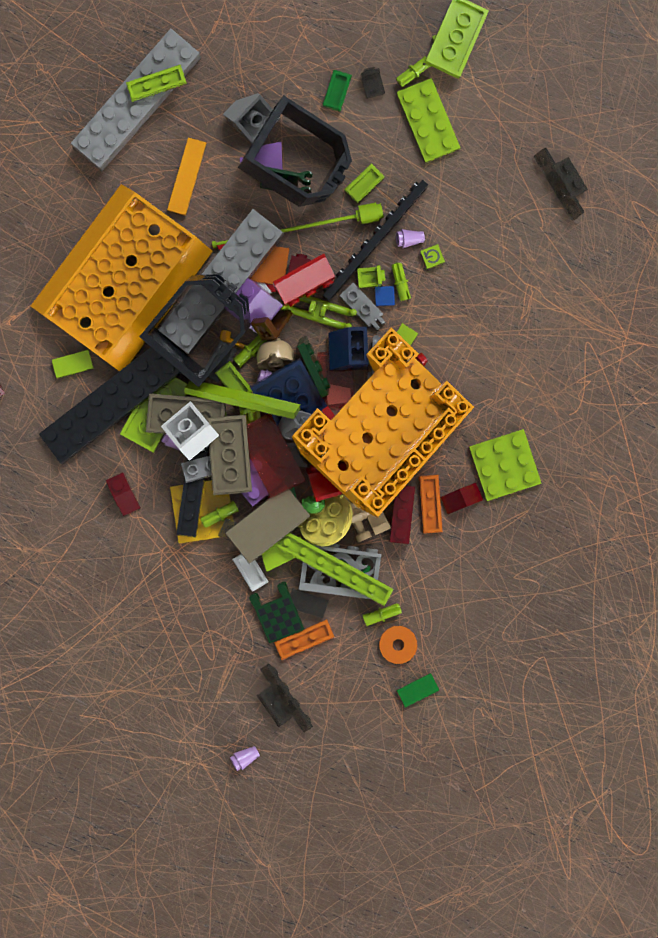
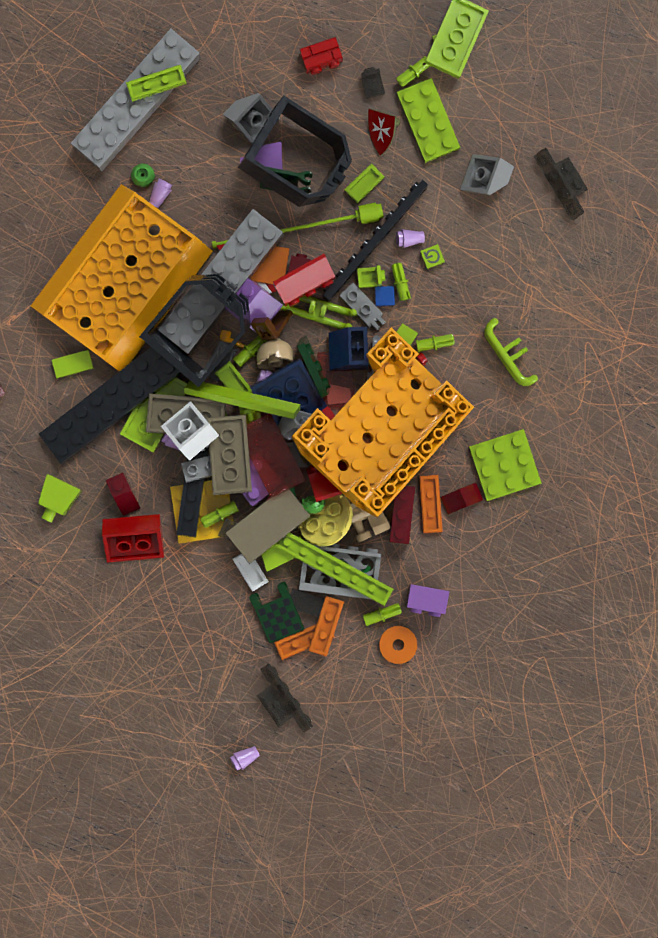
light orange tile [167,137,207,216] -> none
green tile [322,70,352,112] -> none
green tile [397,673,439,708] -> none
none -> lime torso [38,474,82,523]
none -> red slope [102,514,164,563]
none -> bright green plate [131,163,155,187]
none -> lavender cone [149,178,172,208]
none -> red brick [299,37,343,75]
none -> orange tile [308,596,344,657]
none -> red shield [368,108,400,156]
none -> medium lavender brick [406,584,449,617]
none -> lime axle [416,334,455,352]
none -> light grey slope [460,154,514,195]
none -> lime piece [484,318,538,386]

